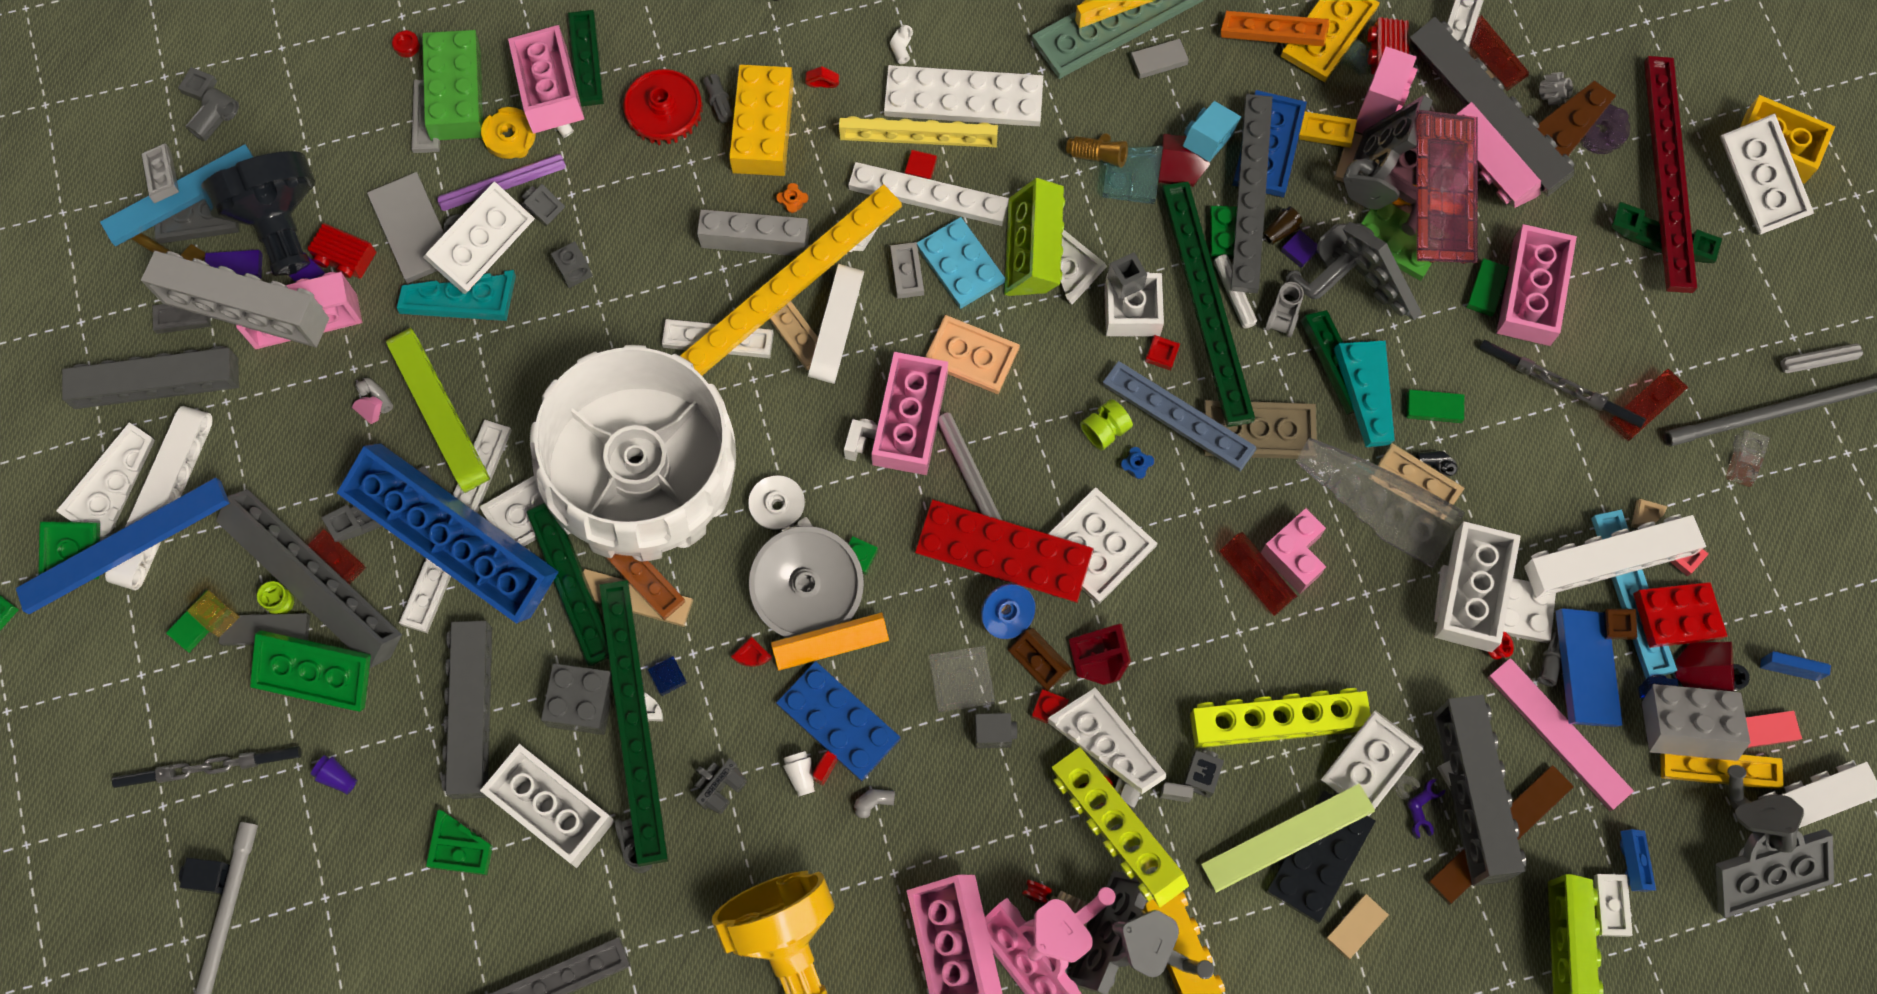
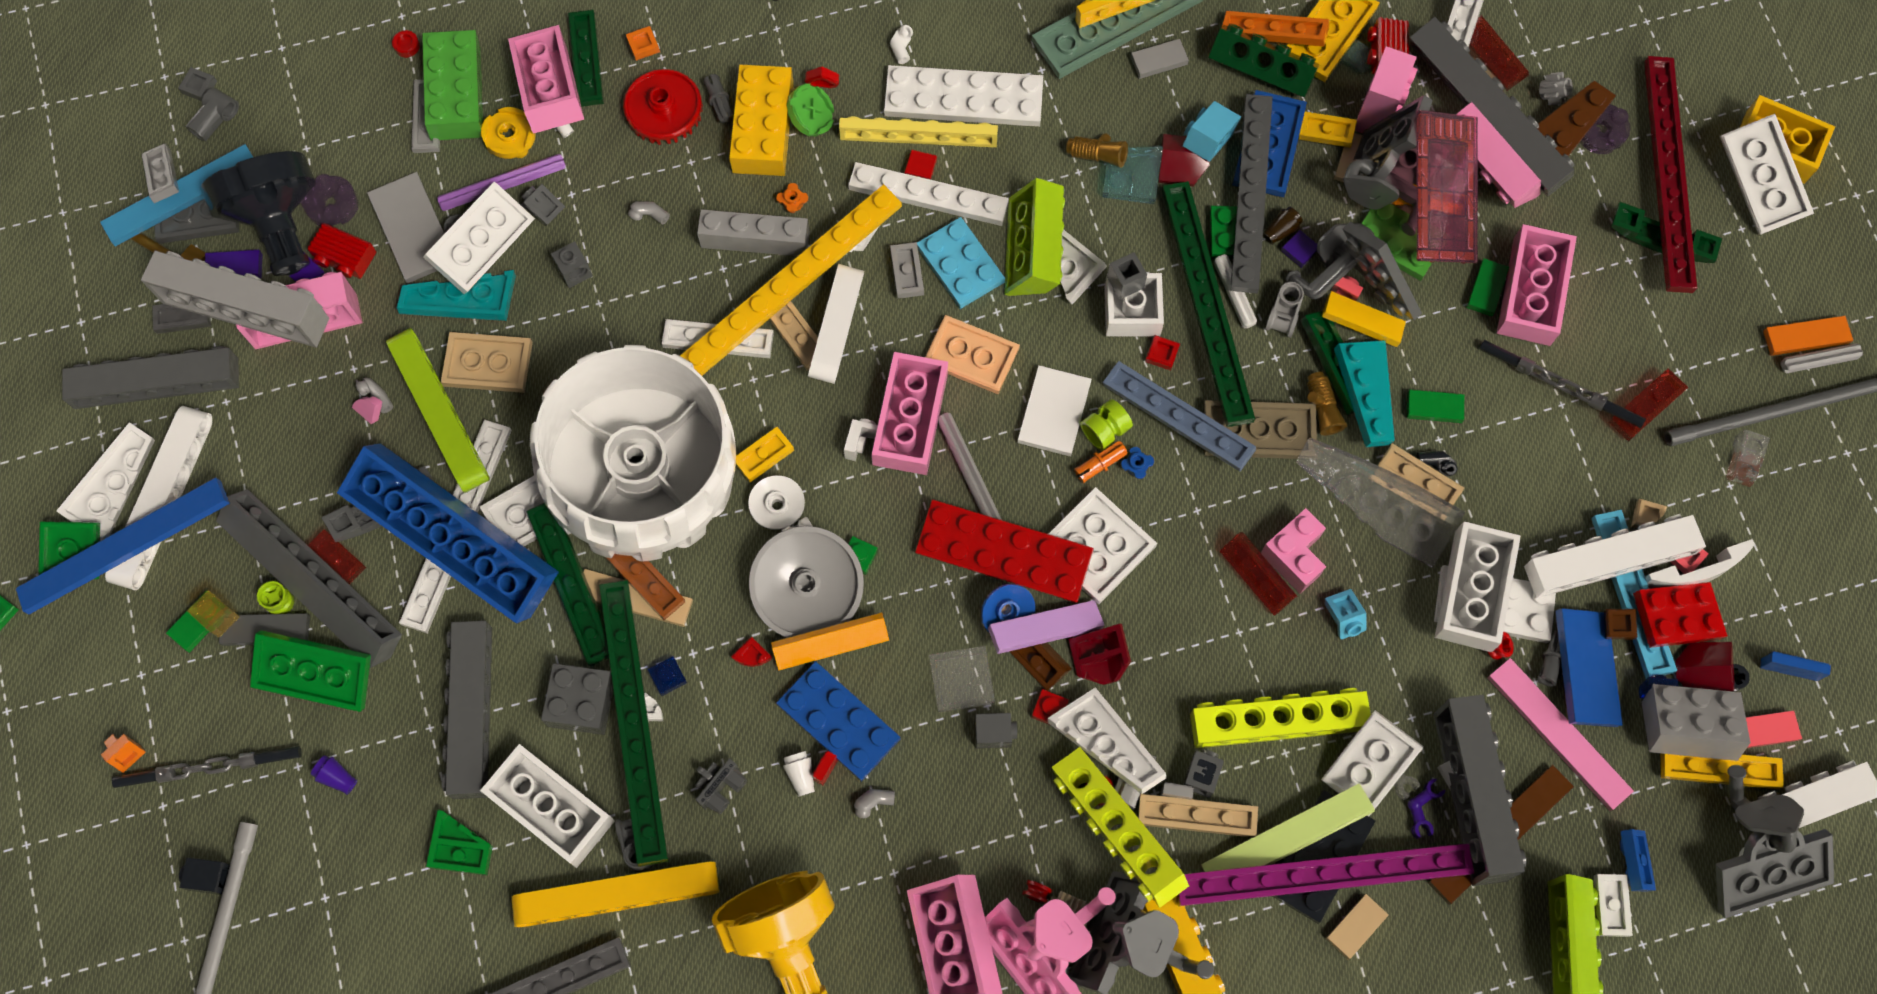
none -> orange tile [101,734,146,773]
none -> clear purple plate [301,174,358,227]
none -> tan plate [441,332,533,393]
none -> yellow beam [511,862,720,927]
none -> orange plate [626,26,660,61]
none -> light grey arm [628,201,670,225]
none -> yellow plate [736,427,794,482]
none -> bright green tile [787,83,834,137]
none -> lavender tile [988,600,1104,654]
none -> white tile [1018,366,1092,457]
none -> orange axle [1074,441,1127,484]
none -> tan plate [1138,794,1258,837]
none -> magenta plate [1177,843,1474,907]
none -> dark green brick [1208,23,1320,98]
none -> pearl gold piece [1307,372,1347,436]
none -> yellow tile [1322,291,1406,347]
none -> medium azure bracket [1325,589,1366,639]
none -> coral plate [1331,276,1363,301]
none -> white slope [1645,539,1755,589]
none -> orange tile [1763,316,1853,356]

